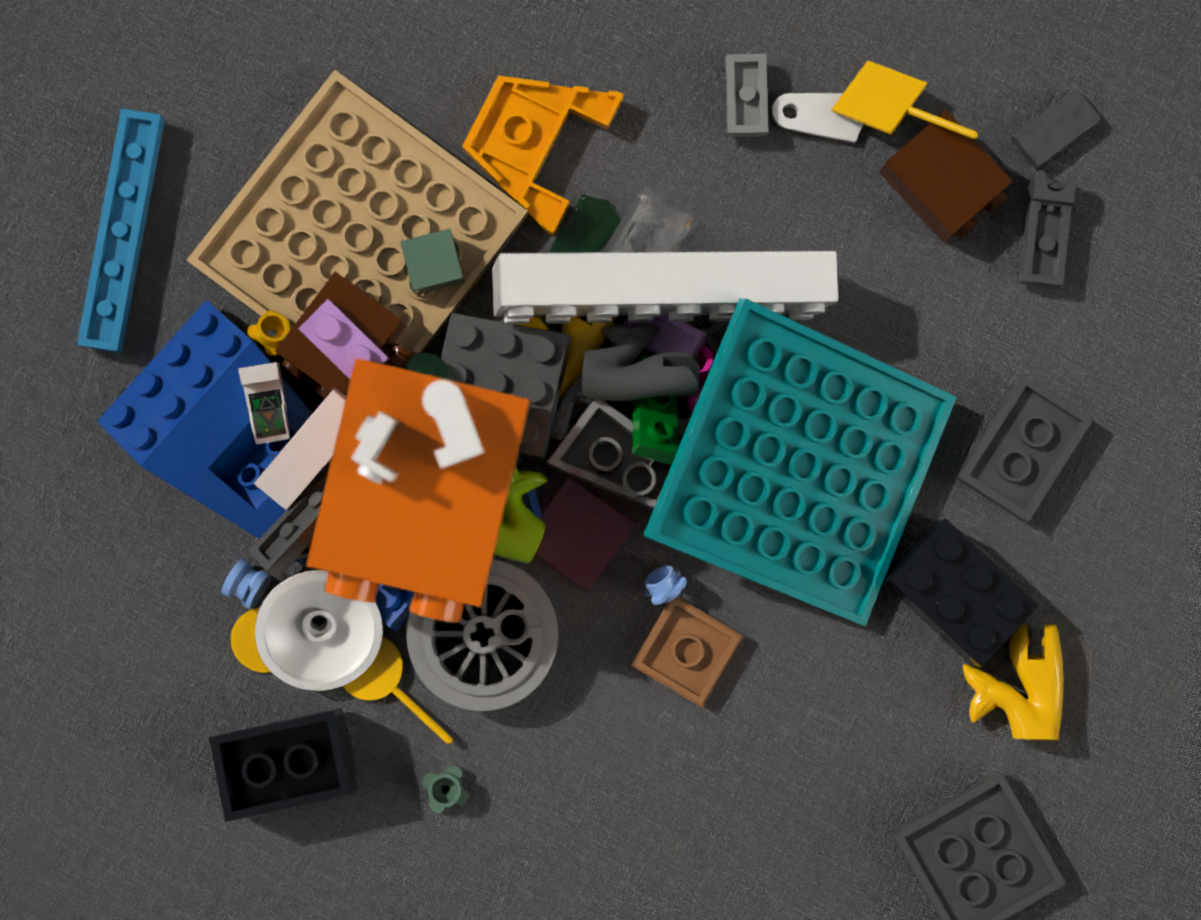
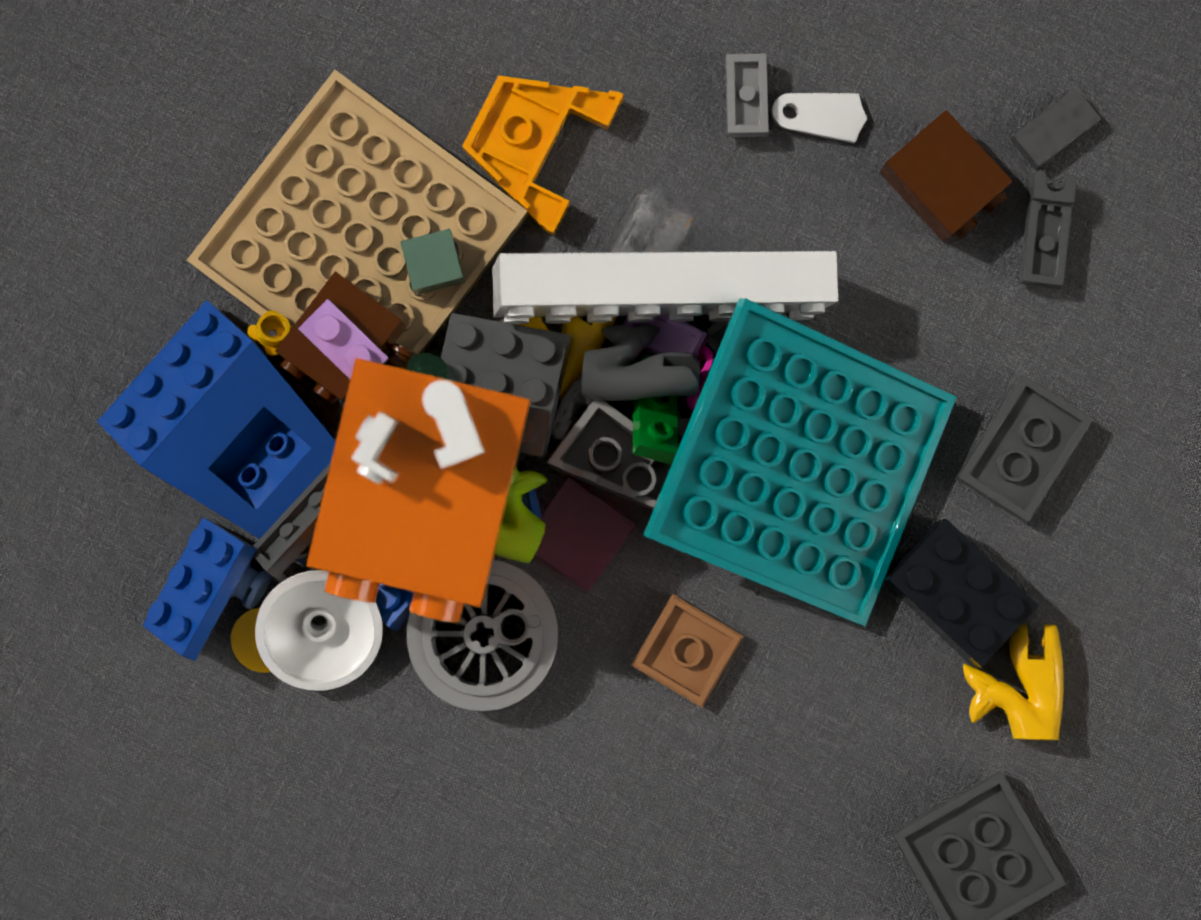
dark azure plate [77,108,165,354] -> none
black brick [209,708,358,822] -> none
leg [238,362,291,445] -> none
white tile [254,388,346,510] -> none
yellow piece [343,636,453,744] -> none
sand green plate [422,765,469,813] -> none
clear green piece [548,194,623,253] -> none
light blue plate [644,565,687,605] -> none
yellow piece [832,60,978,139] -> none
none -> blue plate [142,517,257,661]

